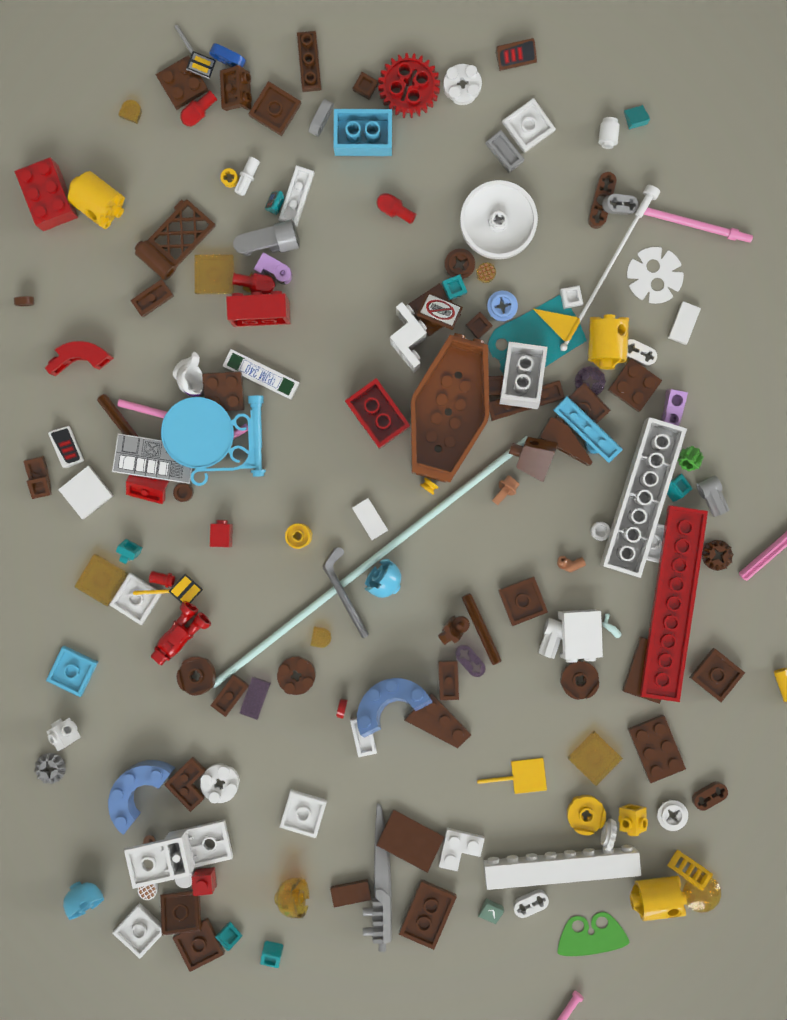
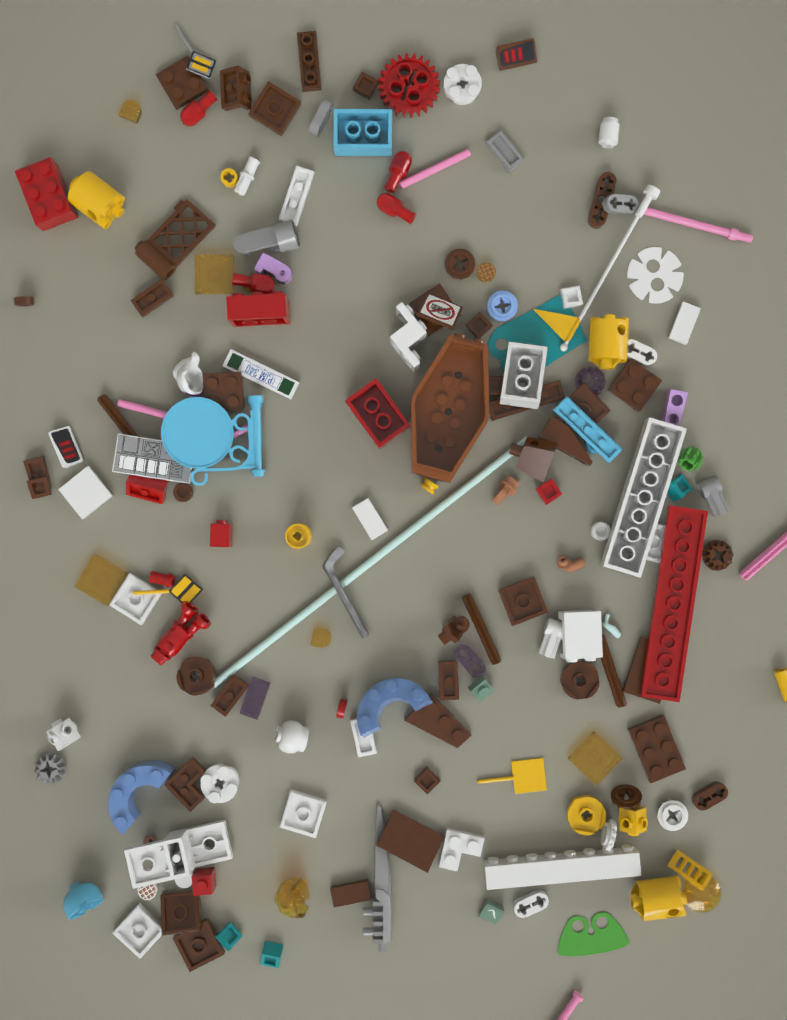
red arch [45,341,114,376] -> none
medium azure tile [46,646,98,697] -> none
teal tile [116,539,143,564] -> none
blue beam [209,43,246,67] -> none
teal slope [265,191,285,215] -> none
reddish brown plate [277,656,316,695] -> none
medium azure cylinder [365,559,401,598] -> none
reddish brown plate [399,879,457,950] -> none
teal tile [442,274,467,301] -> none
white dish [460,180,538,259] -> none
white tile [502,98,556,153] -> none
teal slope [624,105,650,130] -> none
reddish brown plate [689,648,745,702] -> none
none -> white piece [275,720,309,754]
none -> red arm [384,151,412,193]
none -> bright pink bar [399,148,471,189]
none -> reddish brown tile [414,767,441,795]
none -> sand green plate [467,676,494,702]
none -> red plate [535,478,562,505]
none -> reddish brown axle [600,634,627,708]
none -> reddish brown gear [610,784,642,811]

